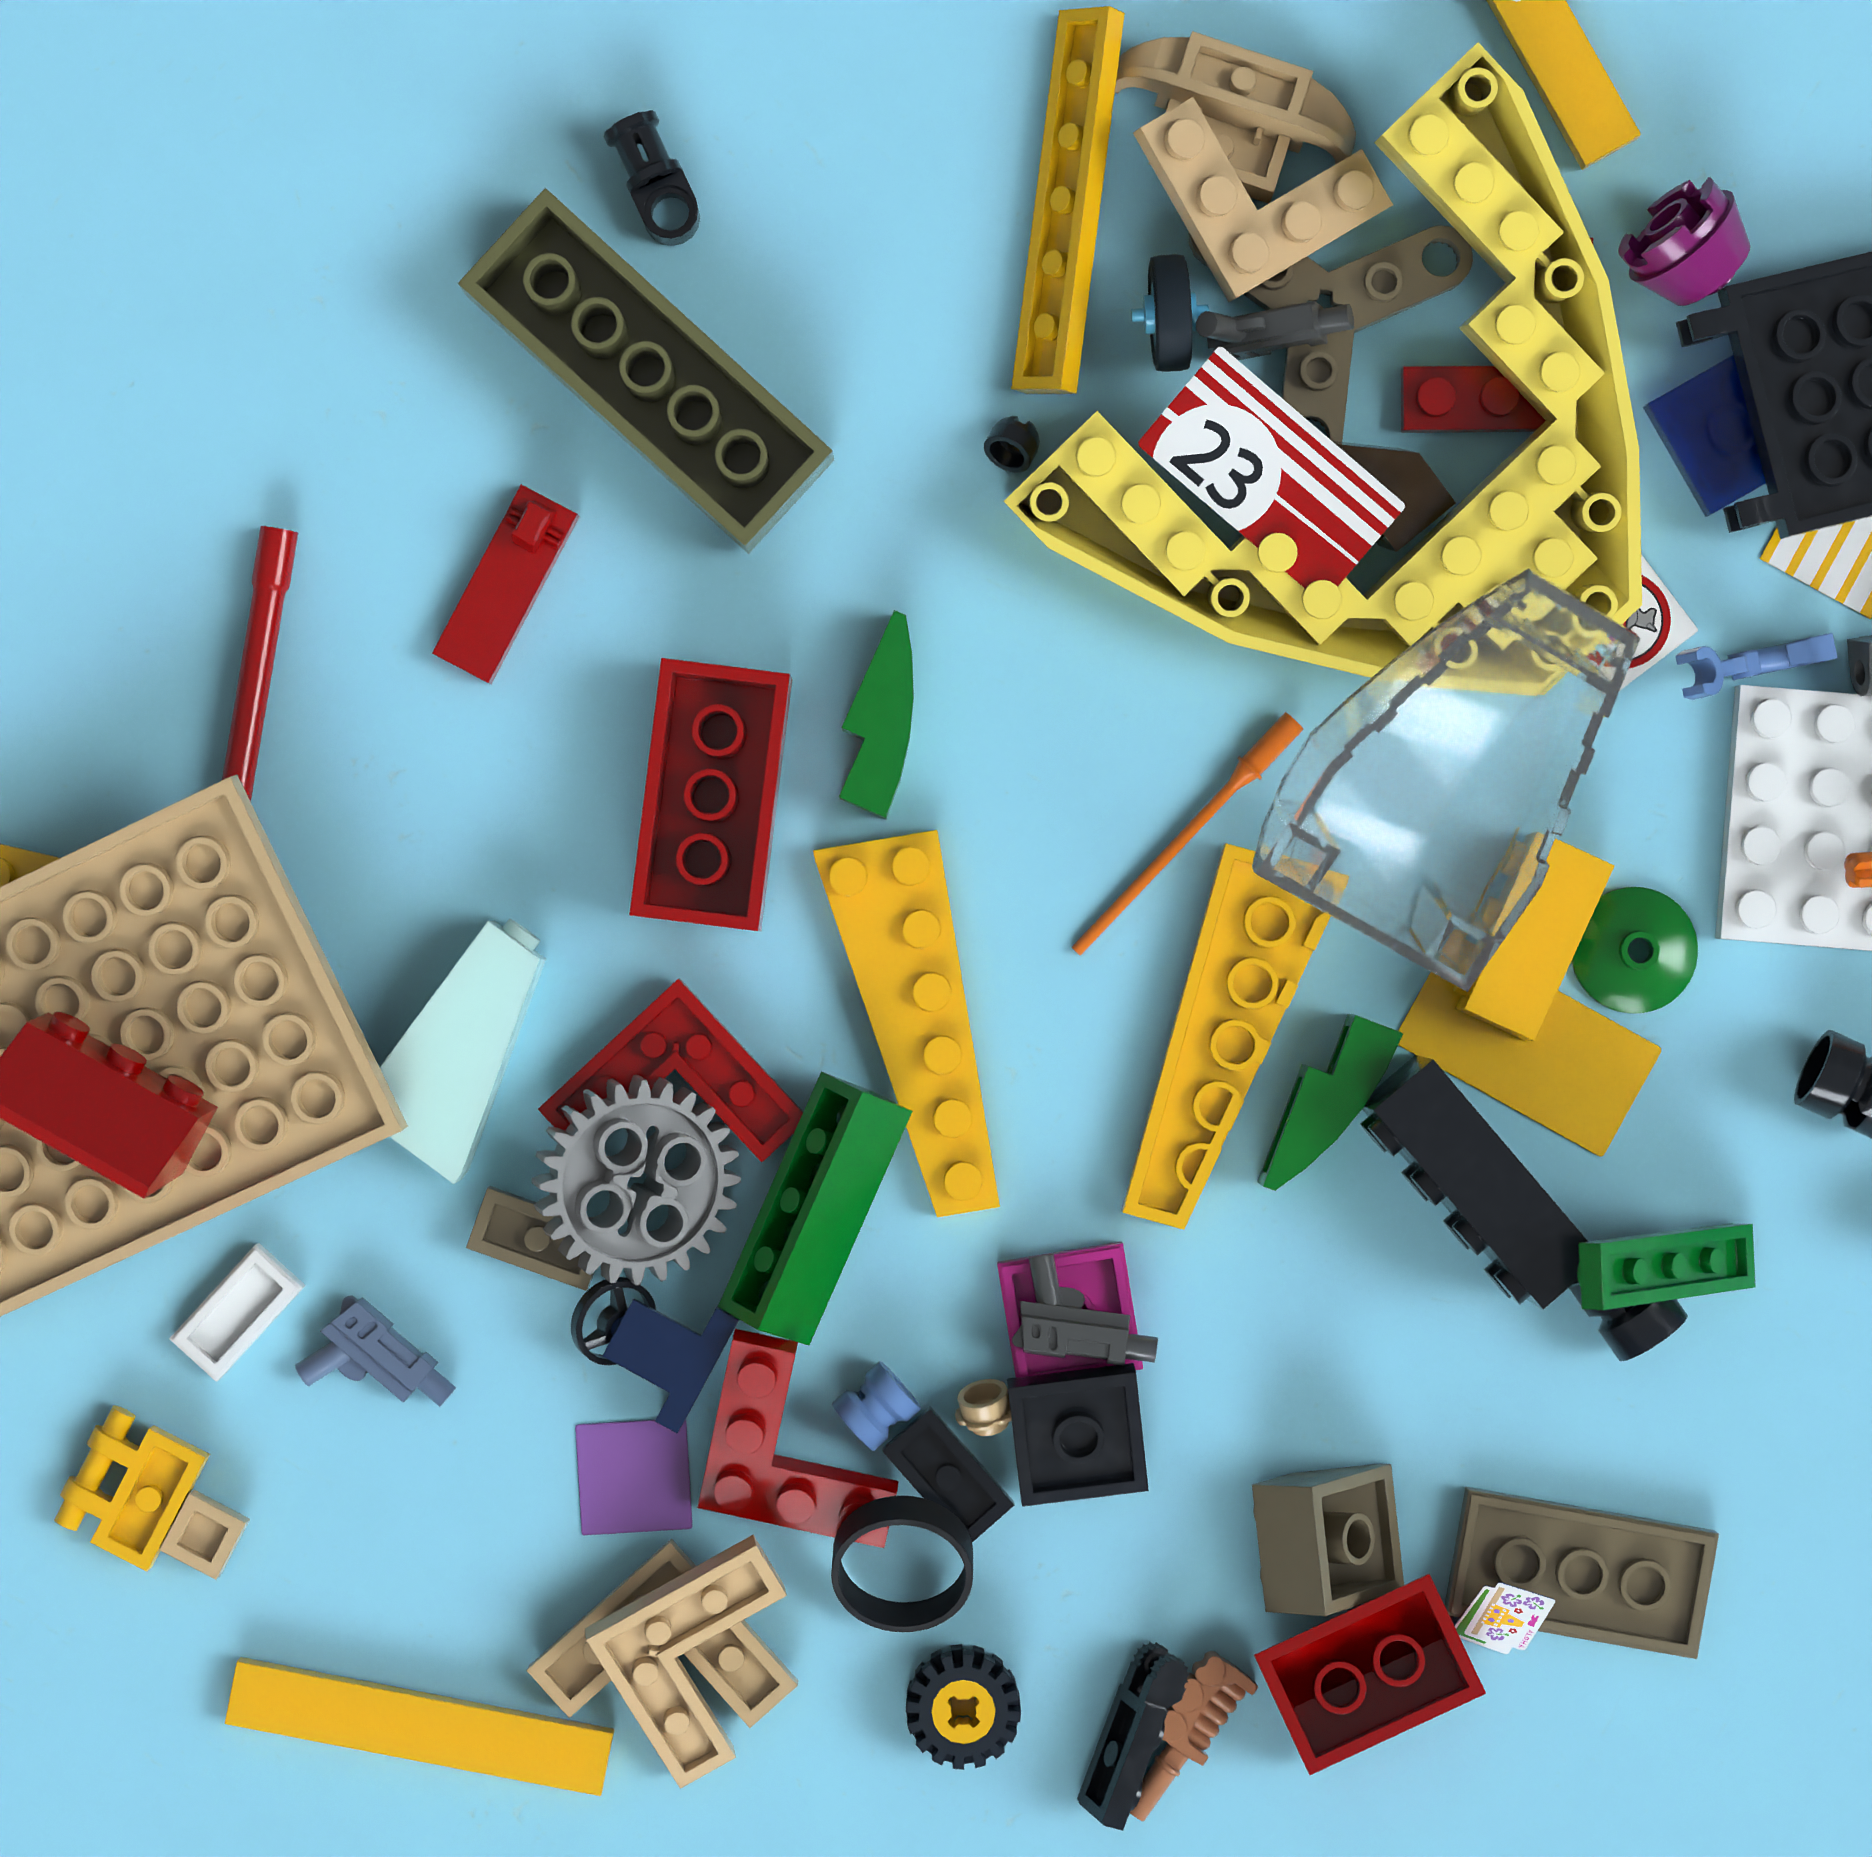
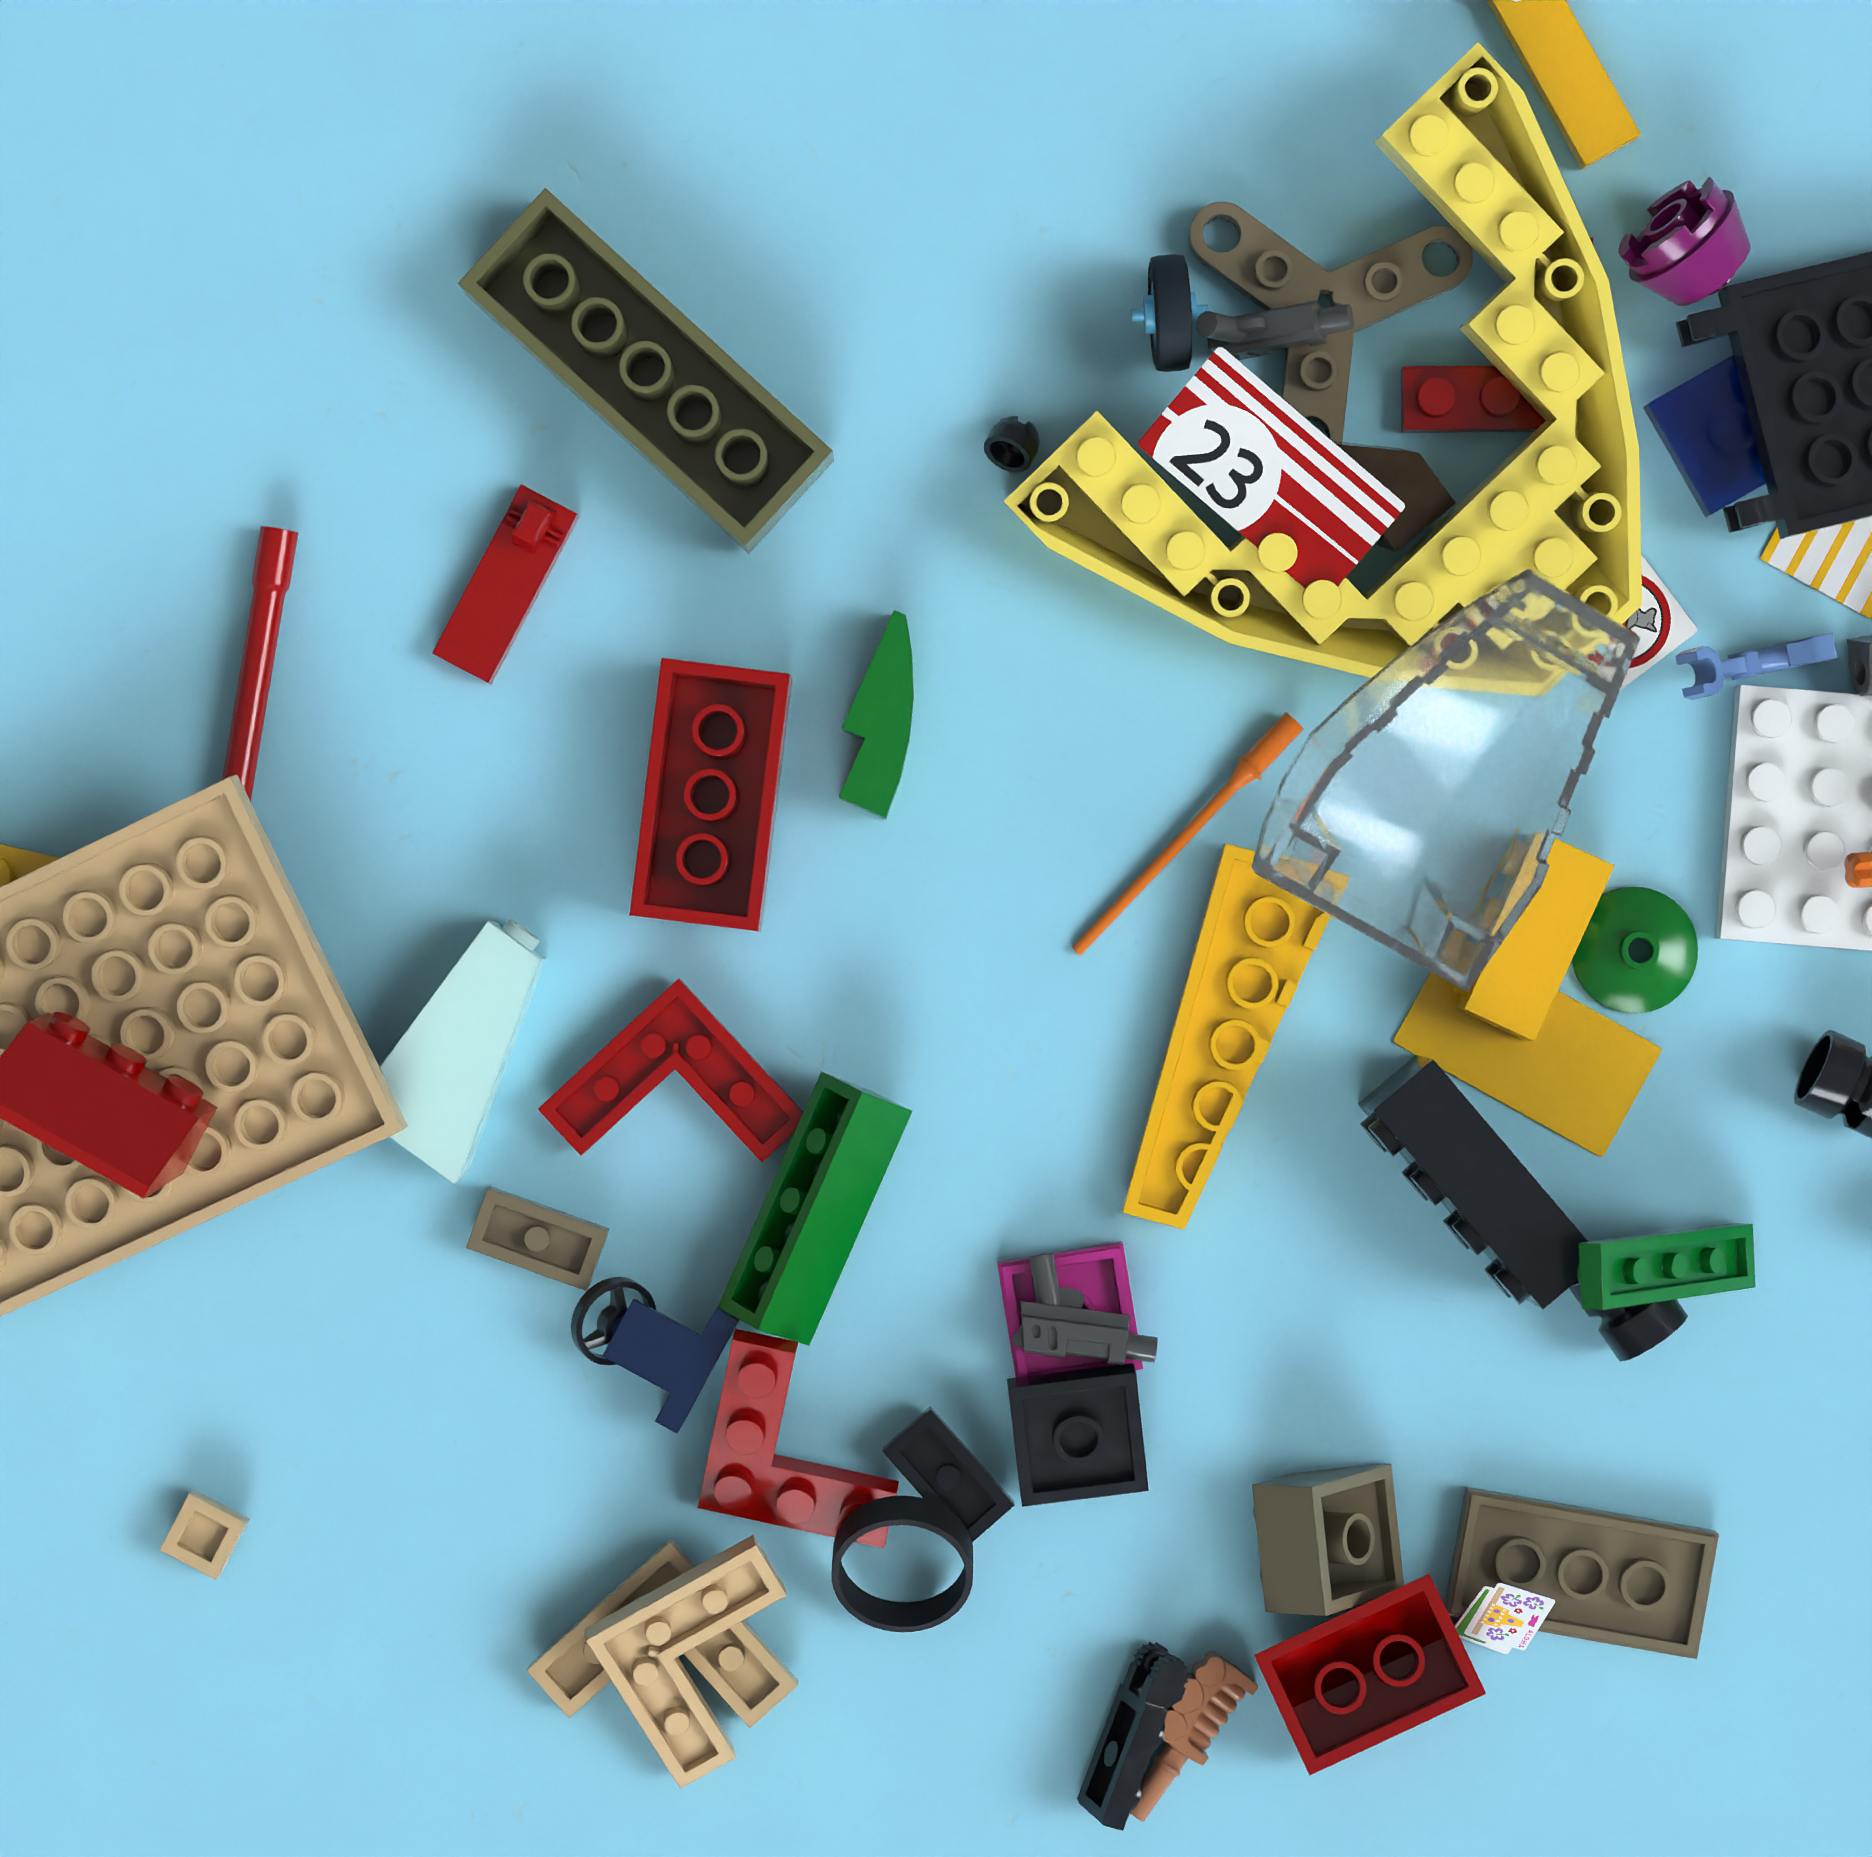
yellow plate [54,1405,210,1572] -> none
white tile [169,1243,306,1382] -> none
yellow tile [225,1657,615,1796] -> none
sand blue piece [295,1296,456,1407] -> none
light grey gear [532,1075,741,1285] -> none
medium lavender sticker [575,1419,692,1535] -> none
black connector [603,110,700,246] -> none
yellow wing [813,830,1000,1217] -> none
medium blue wheel [832,1361,921,1451] -> none
black wheel [906,1644,1021,1770] -> none
tan plate [955,1379,1012,1436] -> none
yellow plate [1011,6,1125,394] -> none
tan plate [1115,31,1356,204] -> none
tan plate [1133,97,1393,302] -> none
green slope [1257,1014,1403,1191] -> none

